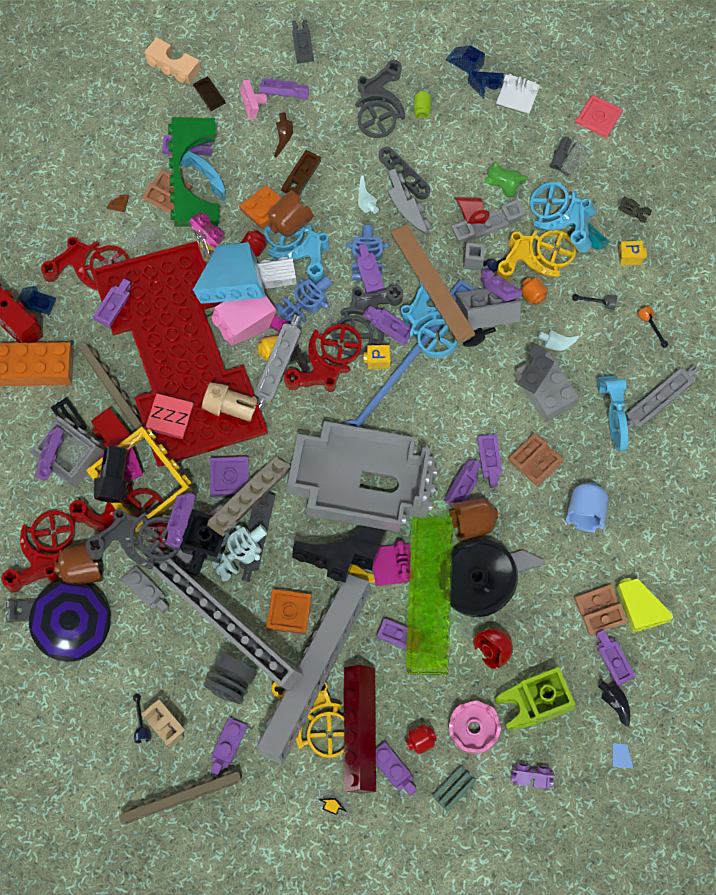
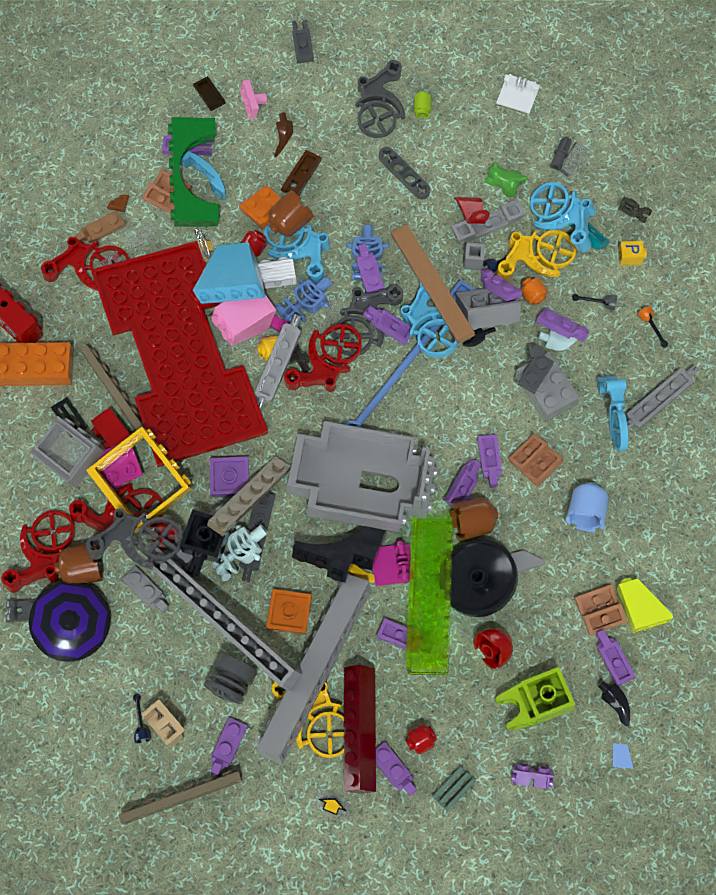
clear blue slope [16,286,56,316] -> none
medium lavender hinge [34,427,63,481] -> none
medium lavender hinge [93,279,131,328] -> none
black piece [94,446,129,503] -> none
light nougat arch [145,37,201,84] -> none
coral tile [146,394,194,439] -> none
medium lavender hinge [165,493,196,548] -> none
dark pink hinge [189,211,226,248] -> none
tan piece [202,382,258,422] -> none
medium lavender hinge [259,78,309,99] -> none
light aqua bar [358,175,379,214] -> none
yellow brick [364,345,390,369] -> none
light grey slope [388,169,431,235] -> none
clear blue slope [446,45,485,77] -> none
bright pink plate [449,701,501,754] -> none
clear blue slope [468,71,504,99] -> none
coral tile [575,95,623,138] -> none
none -> medium nougat hinge [74,210,126,243]
none -> medium lavender hinge [536,308,590,342]

